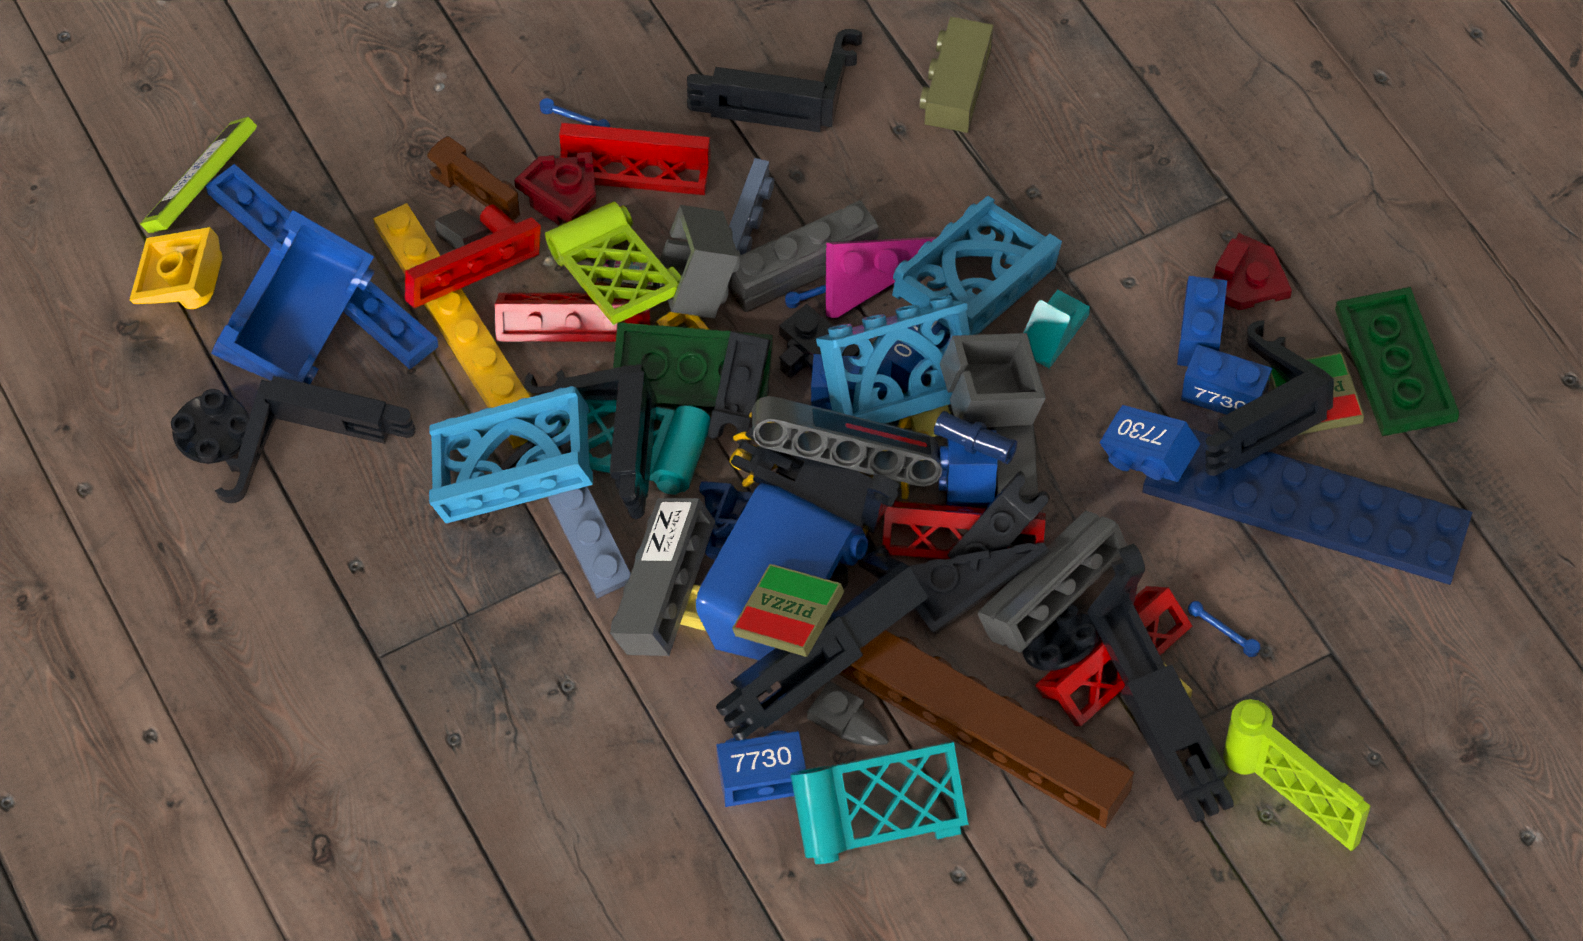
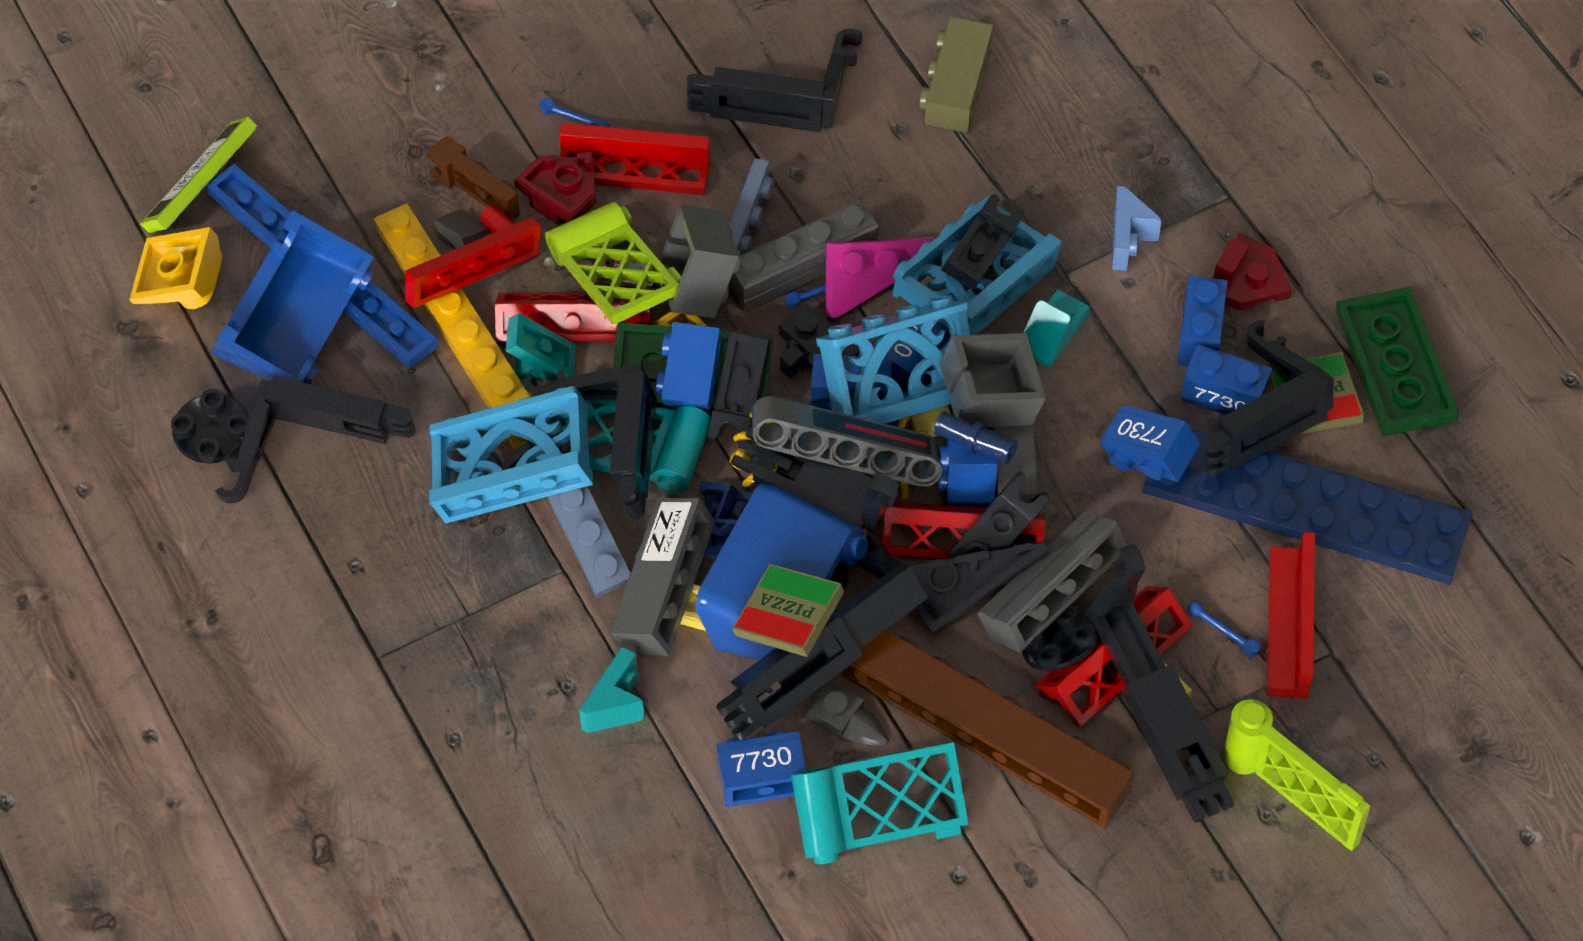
none -> teal slope [505,313,577,380]
none -> teal slope [579,647,644,733]
none -> blue brick [656,322,723,412]
none -> black plate [941,194,1024,290]
none -> medium blue slope [1112,186,1161,271]
none -> red fence [1266,532,1315,699]

